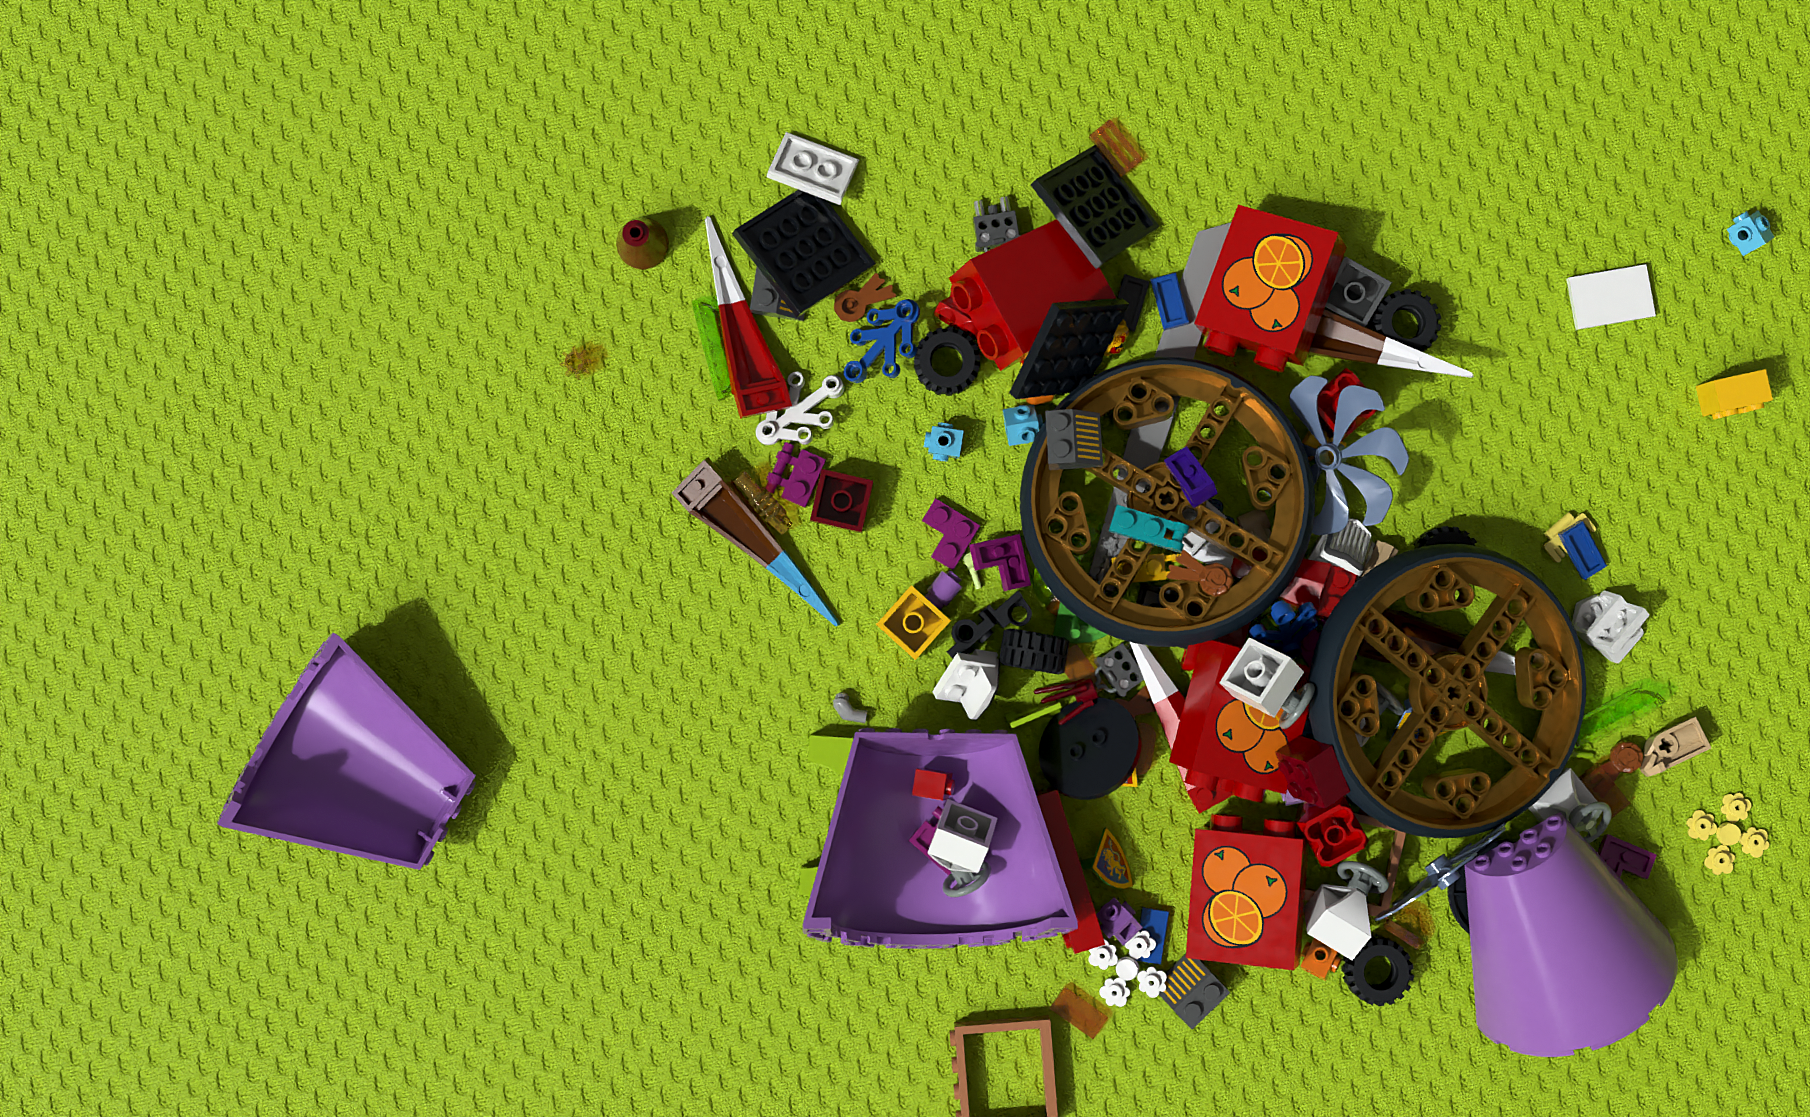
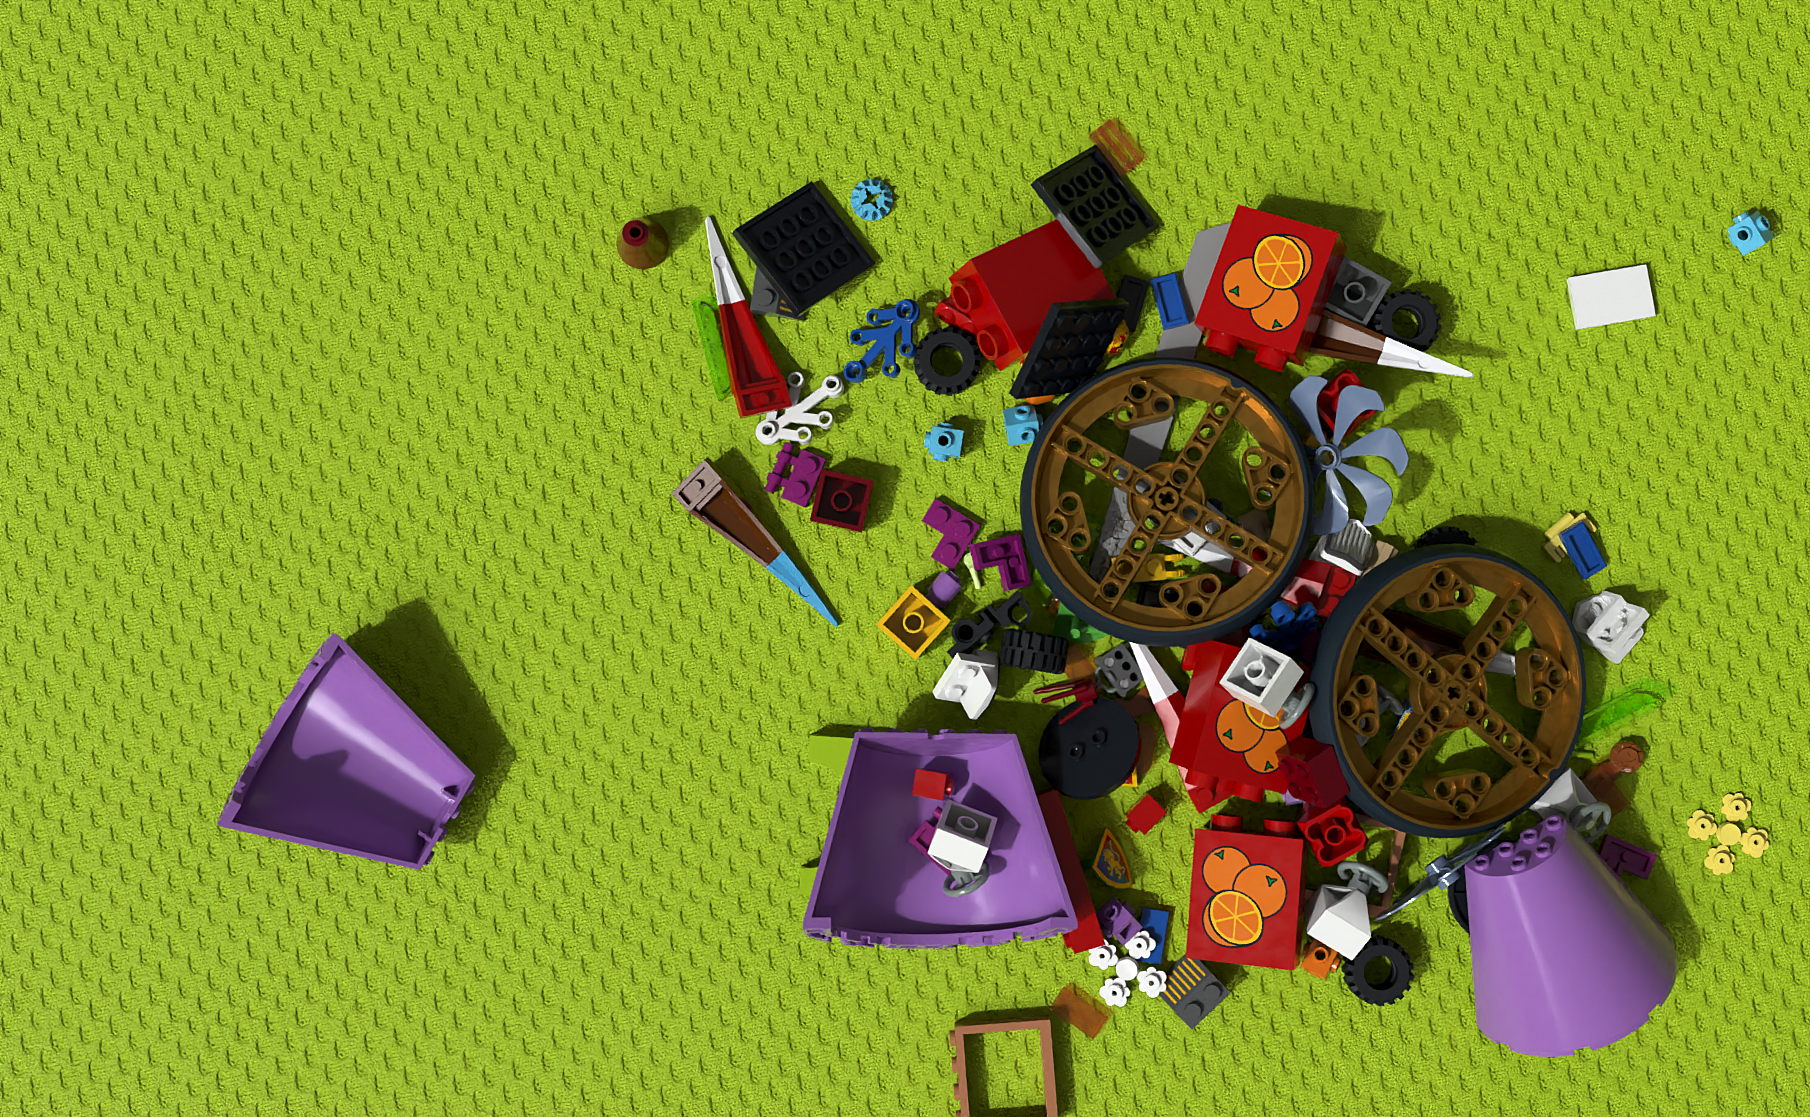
clear yellow gear [559,346,594,380] -> none
clear yellow hinge [733,470,792,535] -> none
white tile [767,132,859,205] -> none
light grey arm [833,692,867,723] -> none
dark orange piece [834,273,896,322] -> none
dark grey piece [973,196,1021,252] -> none
lime flag [1004,694,1062,732] -> none
dark grey slope [1045,409,1103,470] -> none
teal plate [1109,505,1190,553] -> none
dark purple plate [1164,446,1218,508] -> none
dark orange piece [1166,550,1233,597] -> none
clear orange tile [1383,918,1425,950] -> none
tan piece [1640,717,1711,777] -> none
yellow brick [1696,369,1773,420] -> none
none -> medium azure gear [851,178,893,221]
none -> red brick [1124,792,1167,835]

